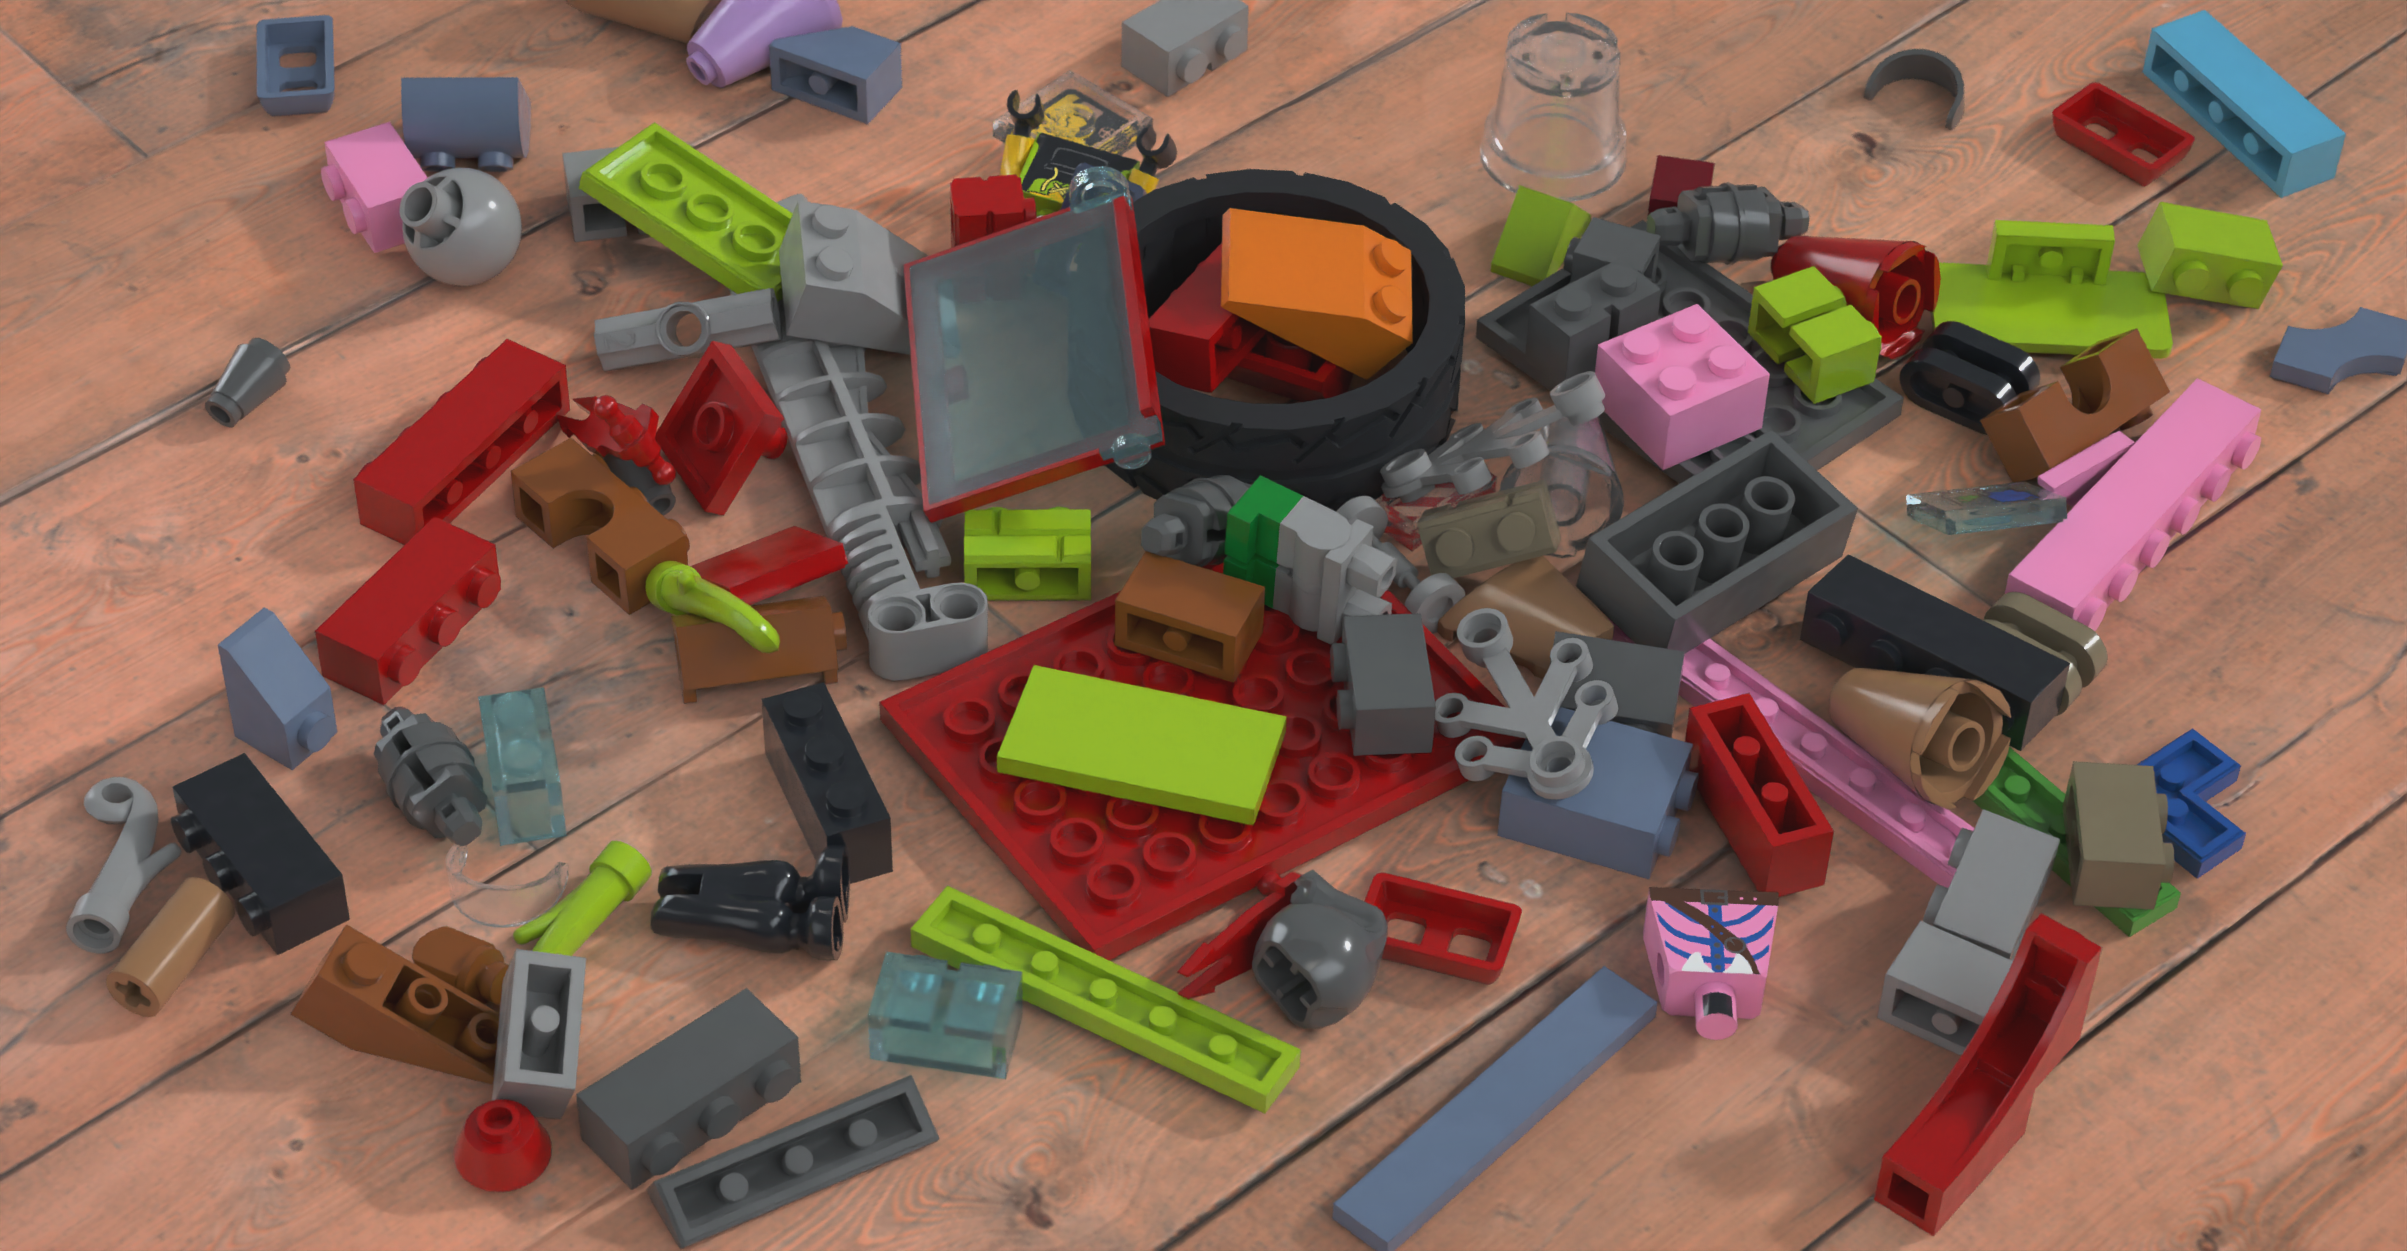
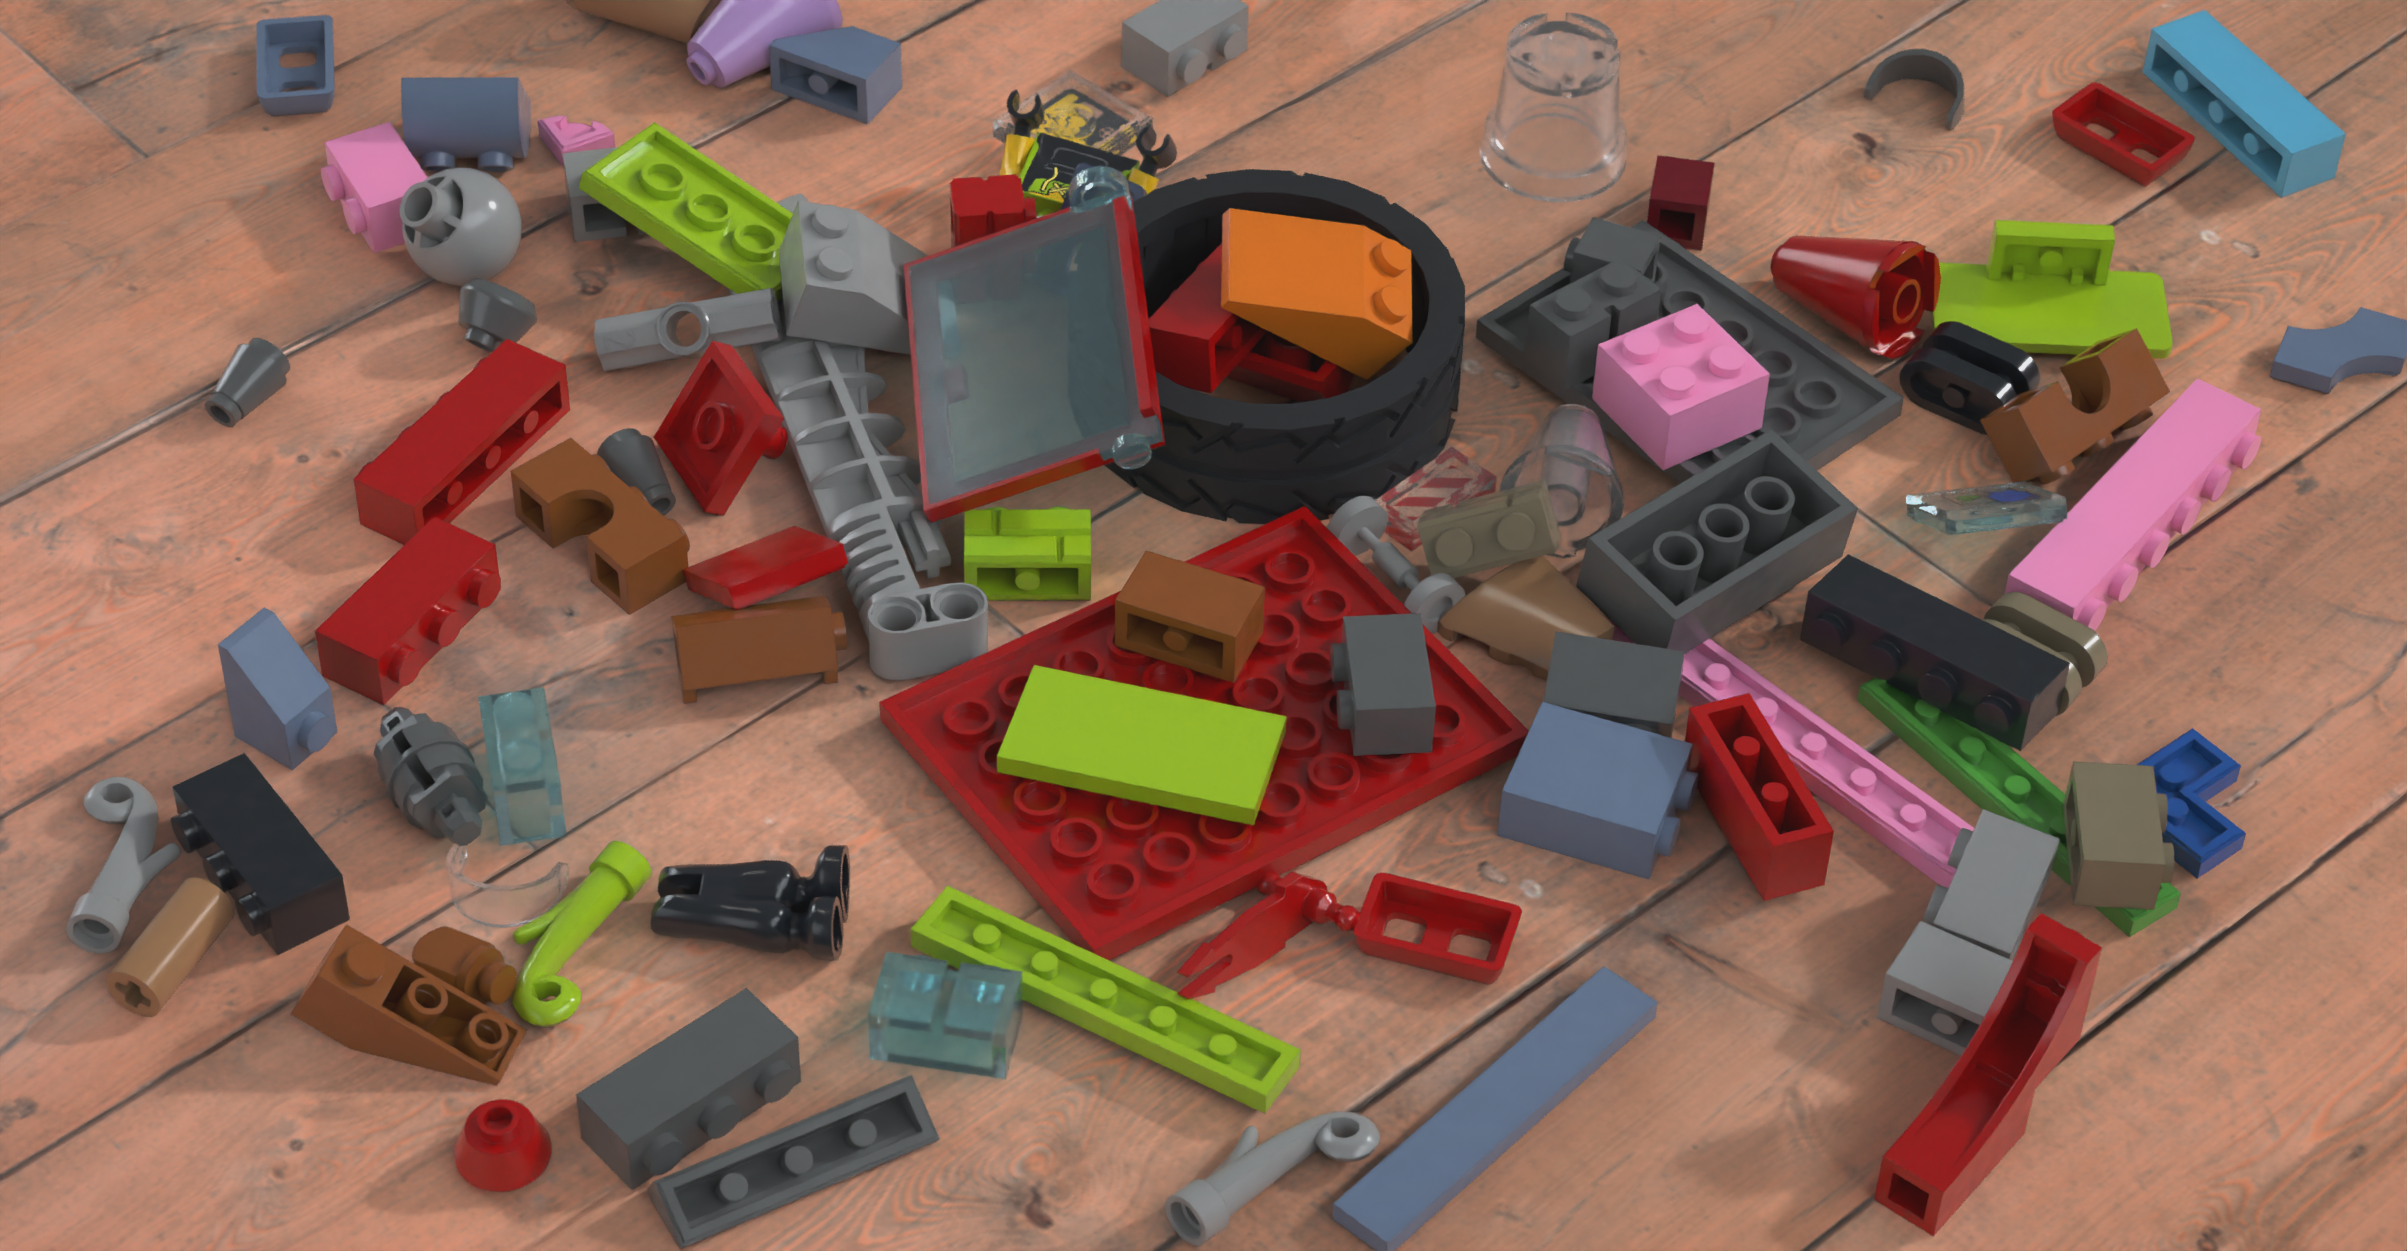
light grey brick [492,949,586,1119] -> none
red piece [557,395,676,485] -> none
lime plant [645,561,780,654] -> none
black brick [761,682,893,884] -> none
dark grey piece [1141,475,1251,567] -> none
light grey hips [1223,475,1397,644] -> none
dark grey piece [1252,869,1388,1029] -> none
light grey plant [1380,371,1606,503] -> none
light grey plant [1435,608,1618,800] -> none
lime slope [1490,185,1591,286] -> none
bright pink torso [1643,887,1779,1040] -> none
dark grey piece [1646,182,1810,265] -> none
lime piece [1748,266,1882,404] -> none
medium nougat cone [1829,668,2011,810] -> none
bright pink tile [2037,431,2135,507] -> none
lime brick [2137,202,2283,309] -> none
none -> dark grey cone [458,278,538,352]
none -> bright pink tile [537,116,615,167]
none -> light grey plant [1165,1111,1381,1246]

